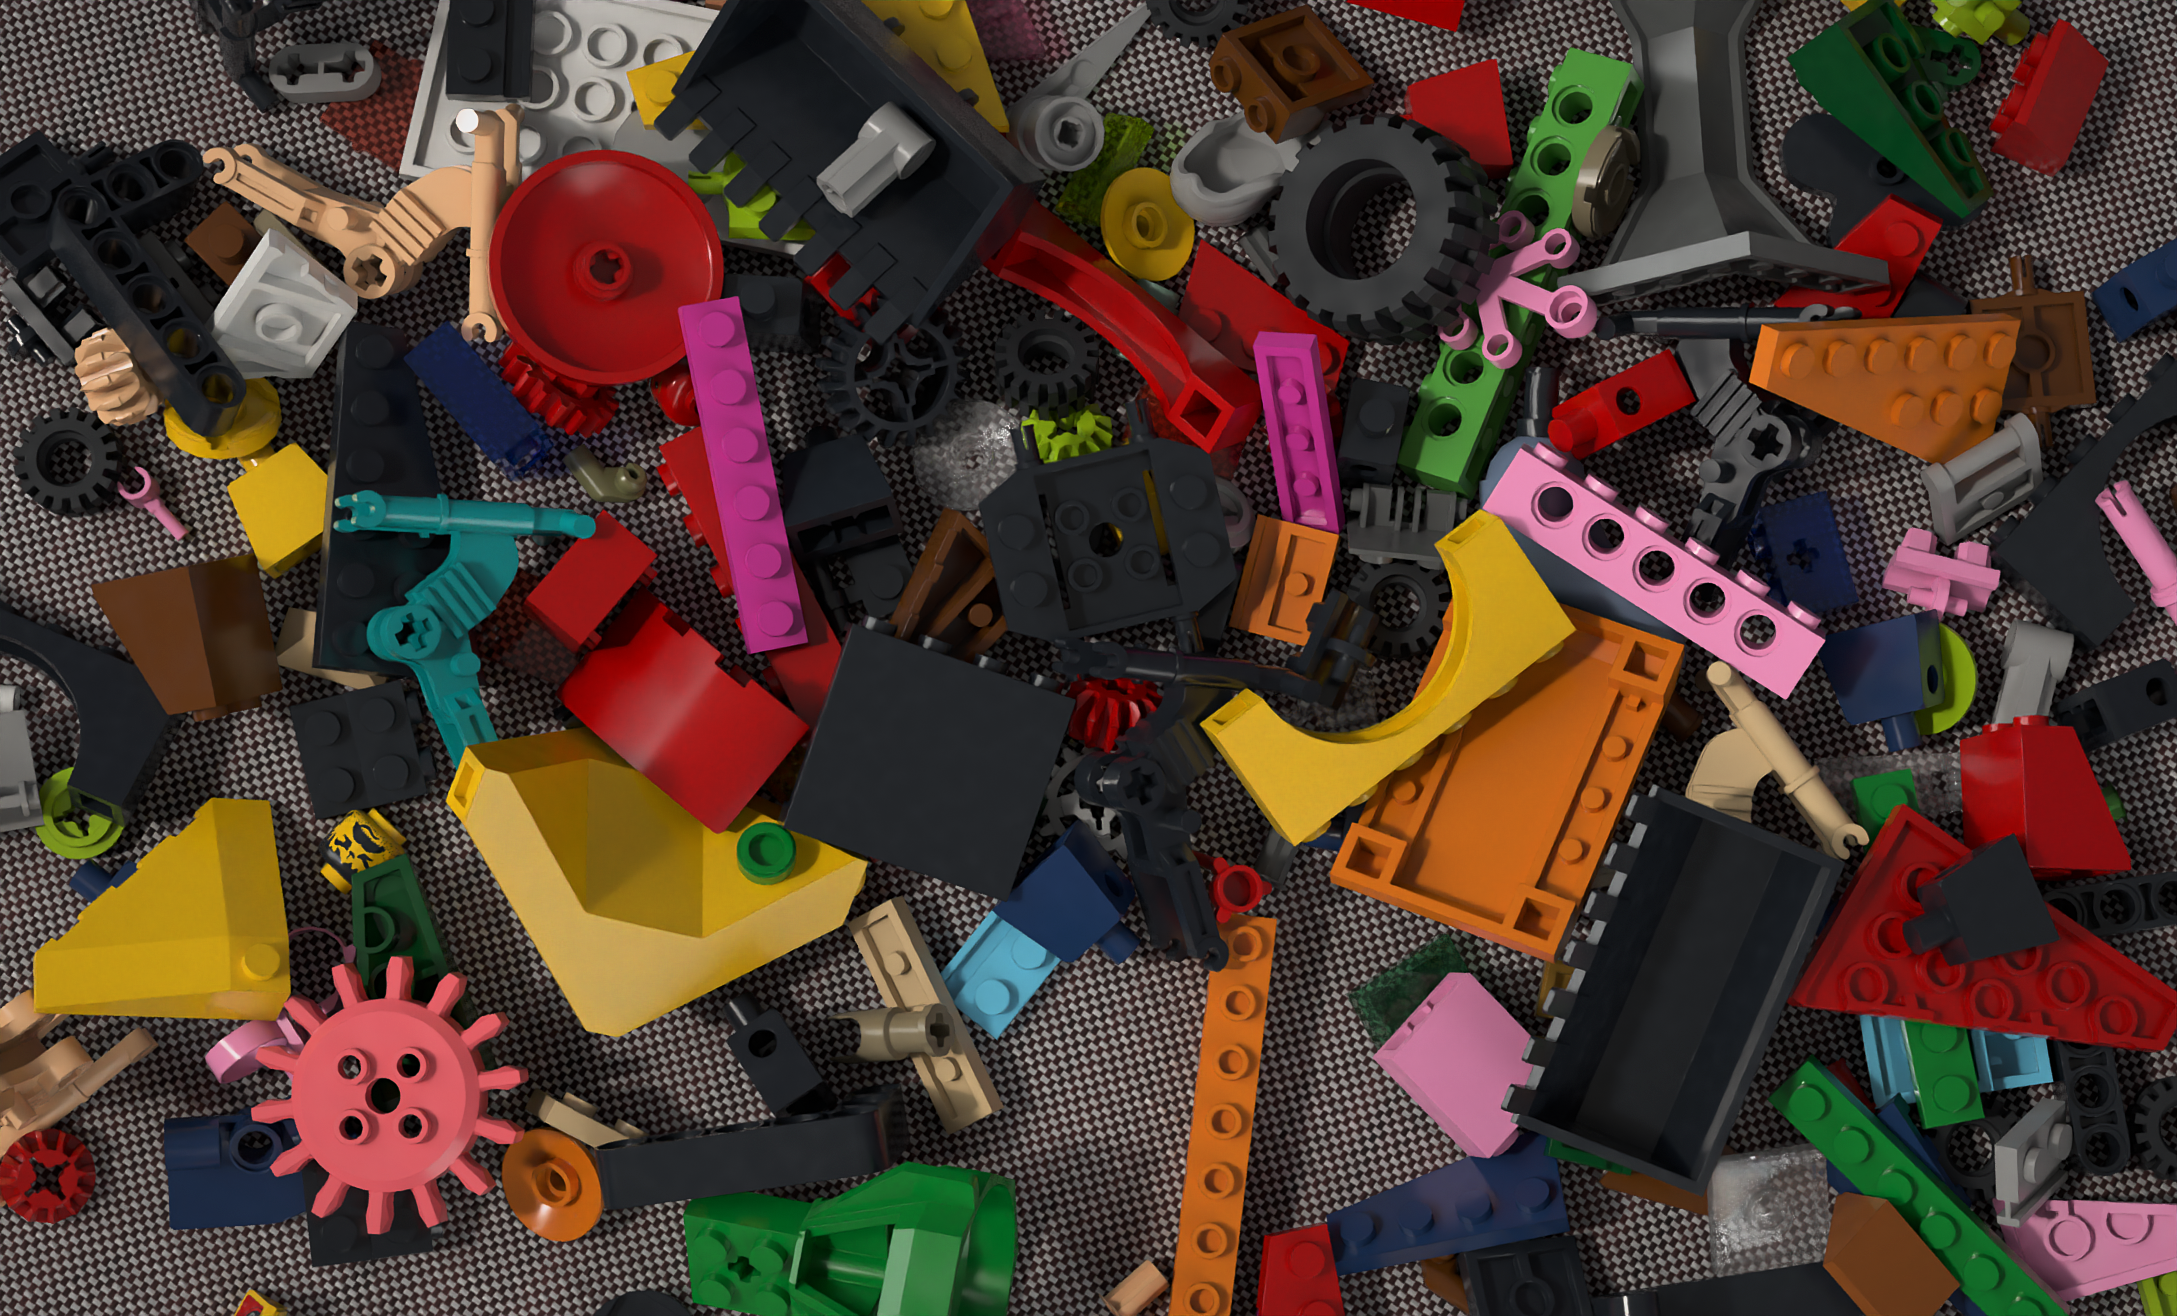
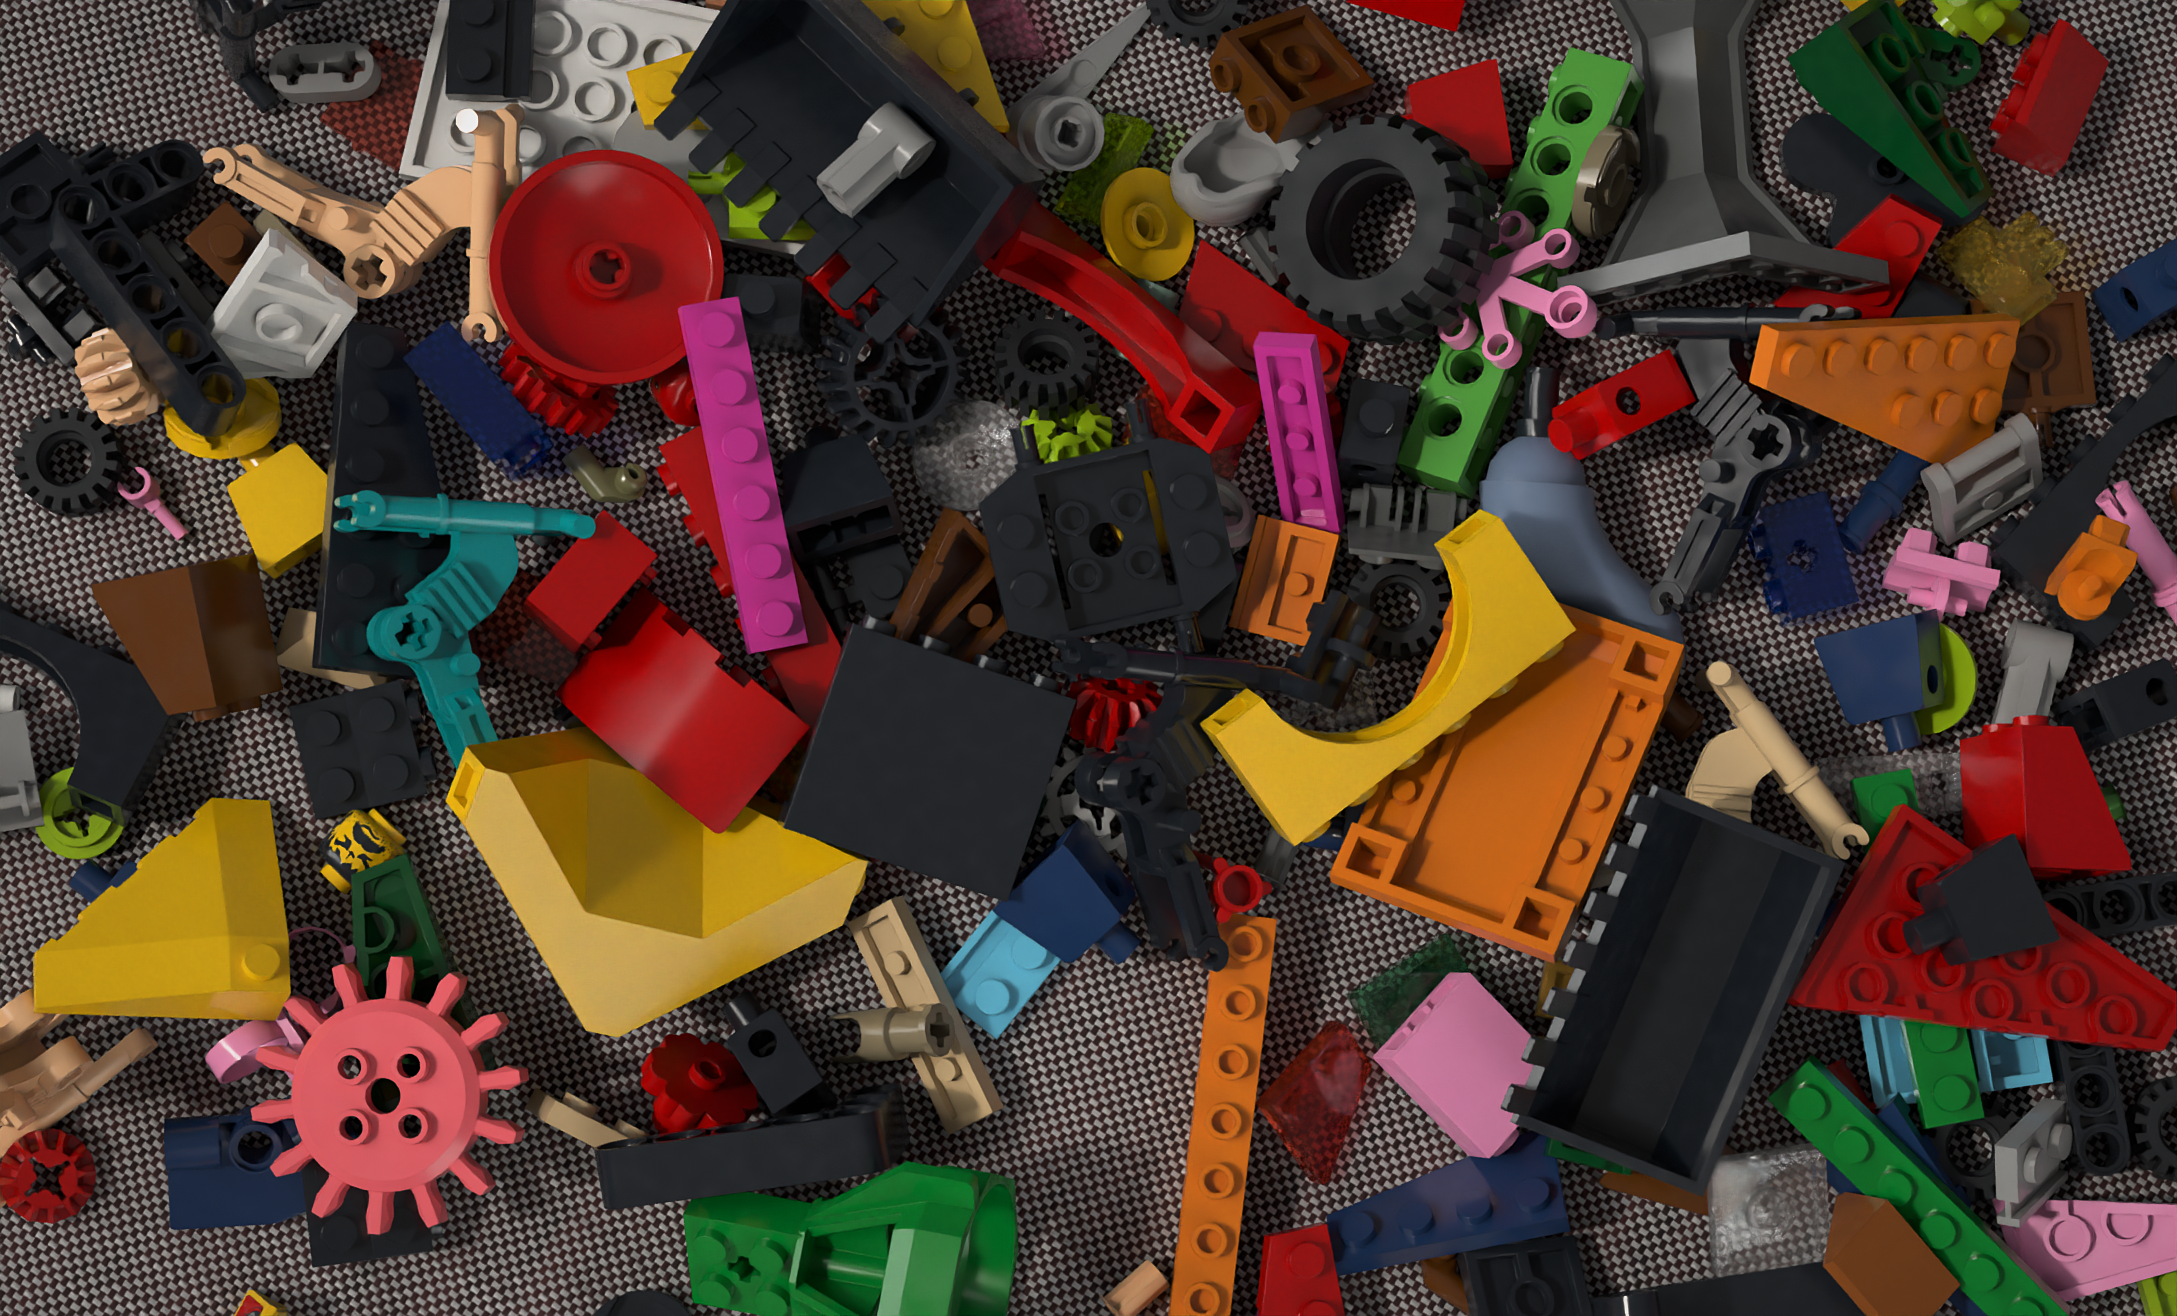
orange dish [501,1127,604,1242] -> none
green tile [737,822,796,885] -> none
bright pink brick [1483,441,1826,700] -> none
none -> red plant [641,1033,758,1134]
none -> clear red wing [1255,1020,1372,1185]
none -> dark blue pin [1832,449,1931,555]
none -> clear yellow hinge [1936,211,2070,328]
none -> orange hips [2044,515,2138,621]

